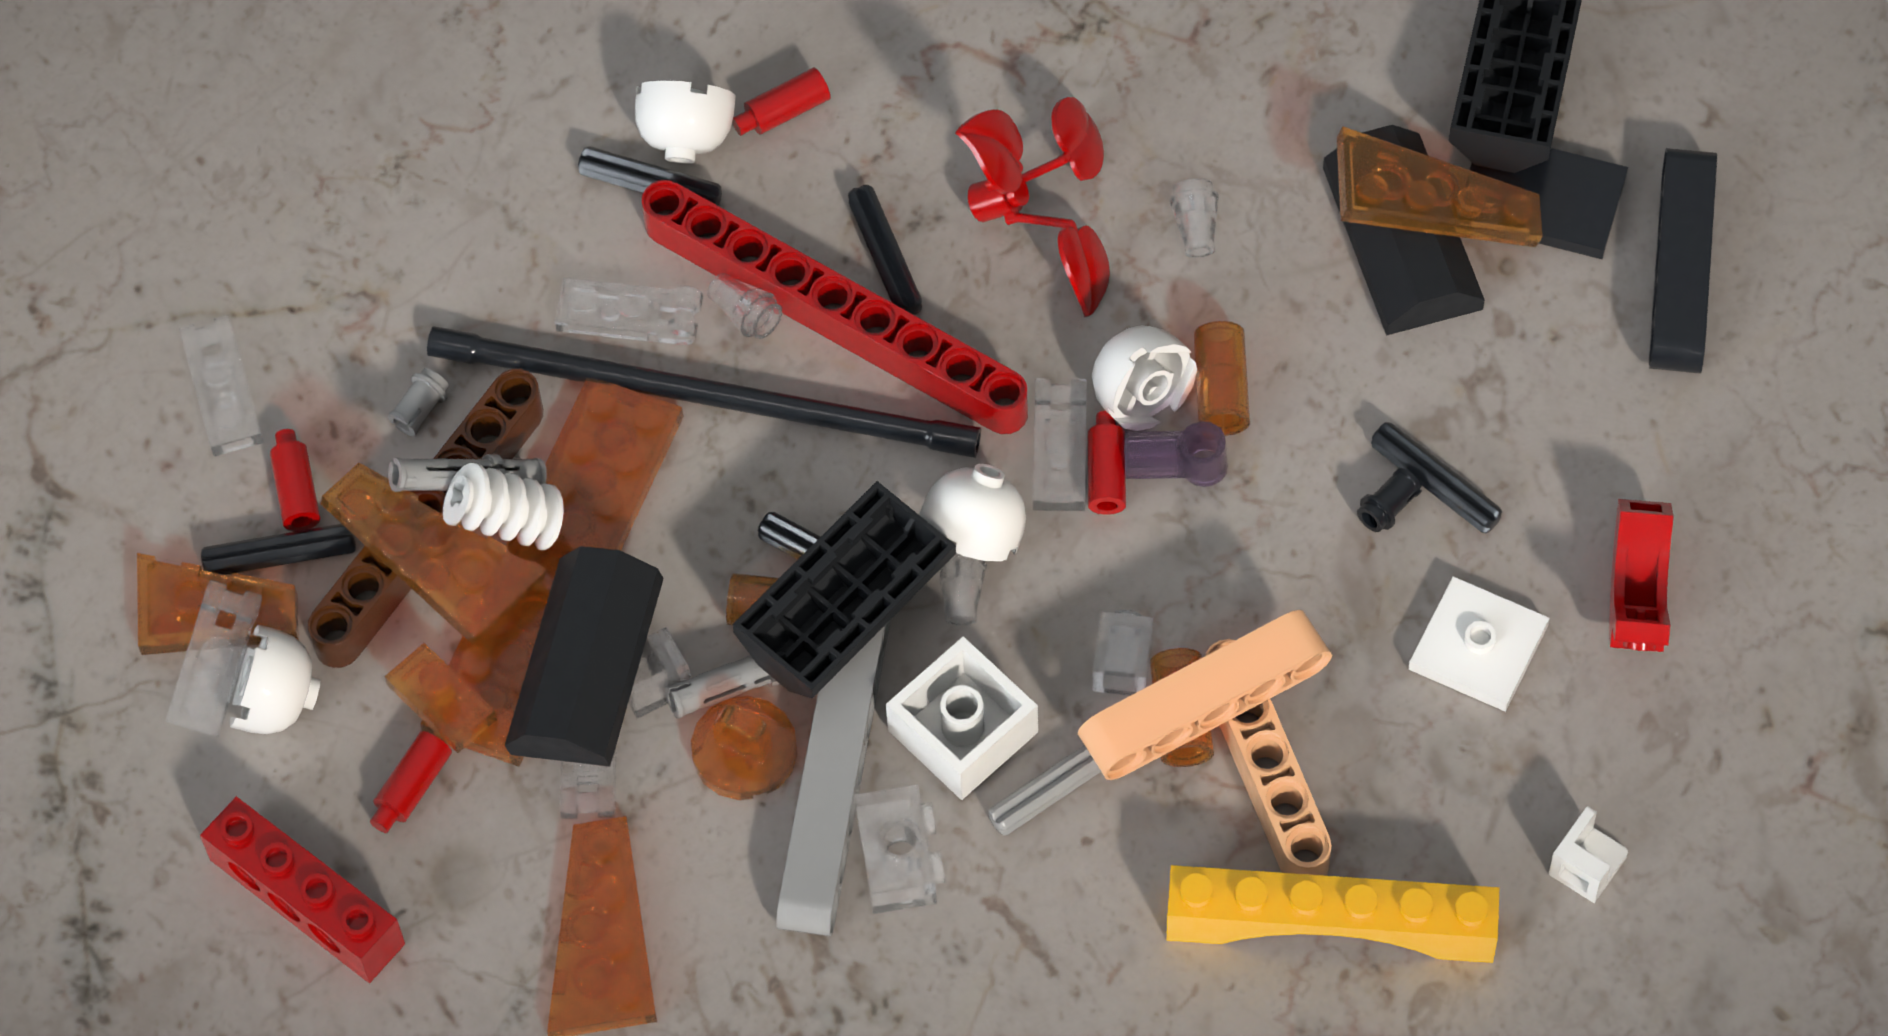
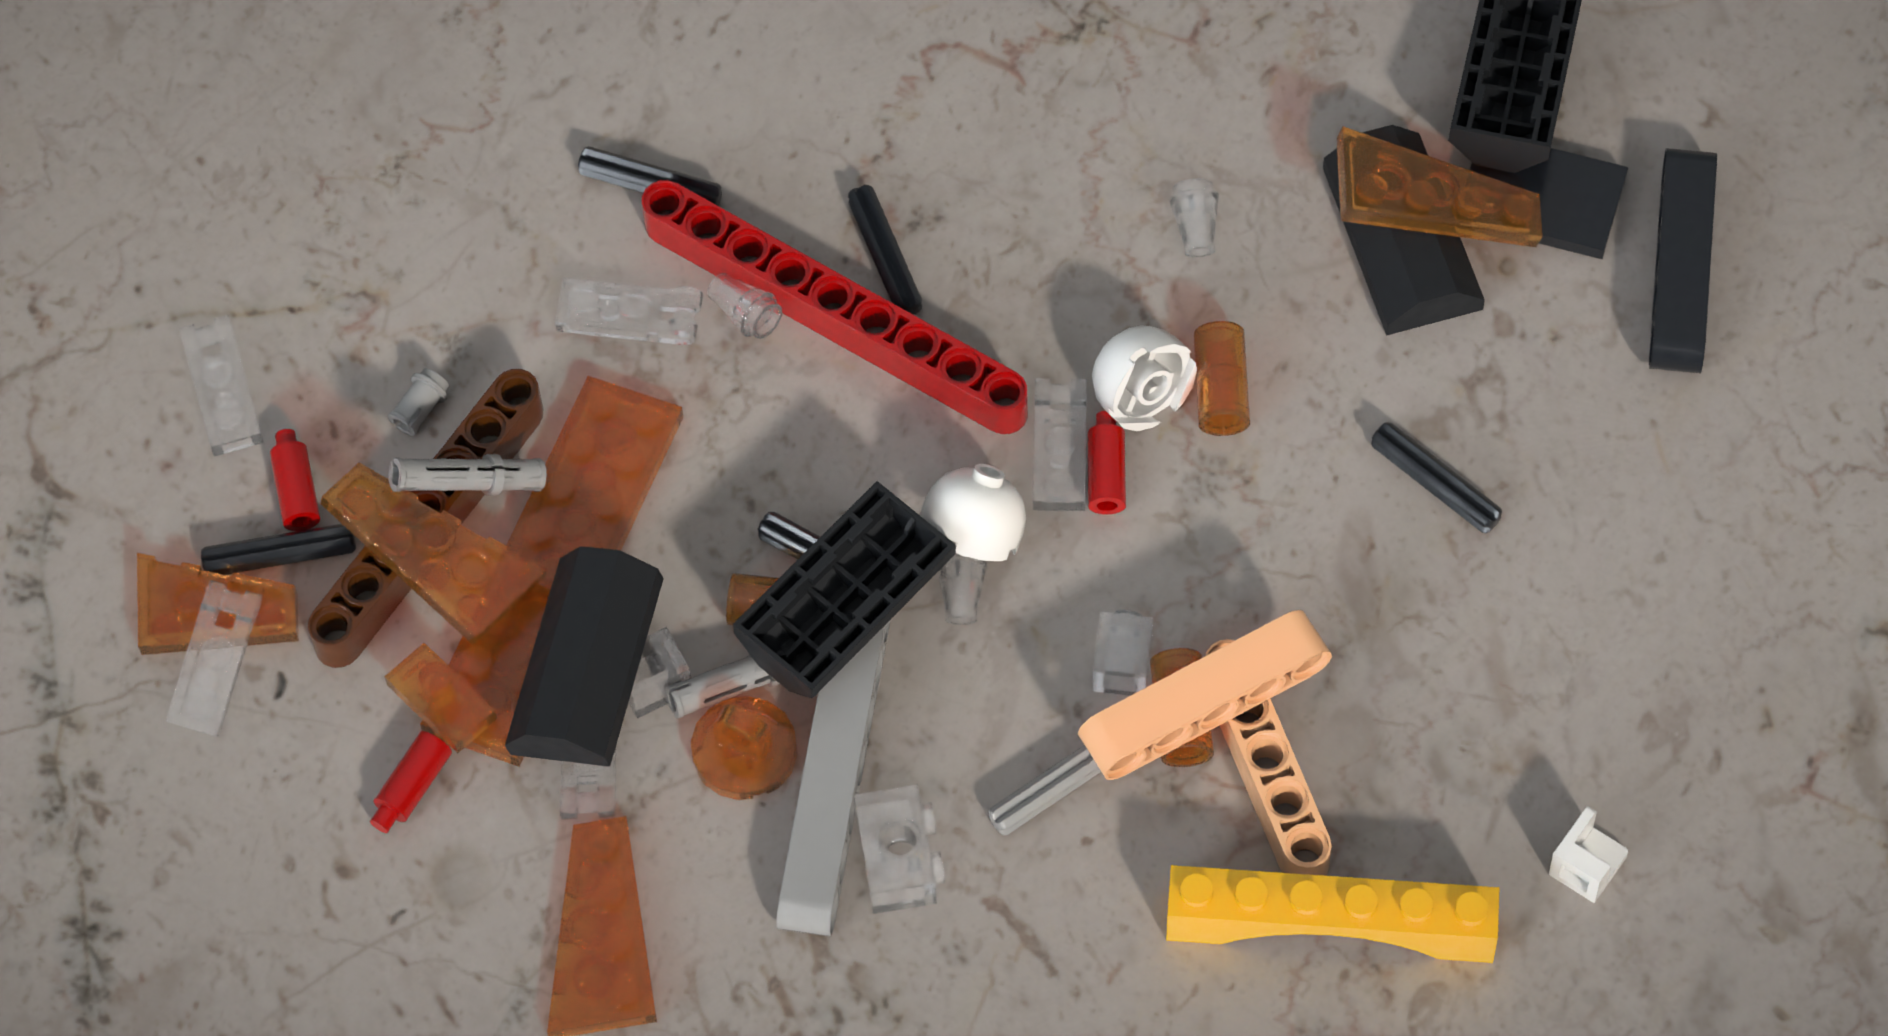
red brick [200,796,405,984] -> none
white cylinder [229,625,321,734] -> none
black piece [427,326,981,458] -> none
white piece [443,463,564,550] -> none
white cylinder [635,81,736,163] -> none
red cylinder [732,67,831,136] -> none
white brick [886,636,1038,800] -> none
red plant [955,97,1110,317] -> none
clear purple piece [1124,421,1228,487] -> none
black pin [1357,468,1422,532] -> none
white plate [1408,576,1550,712] -> none
red arch [1609,499,1674,652] -> none

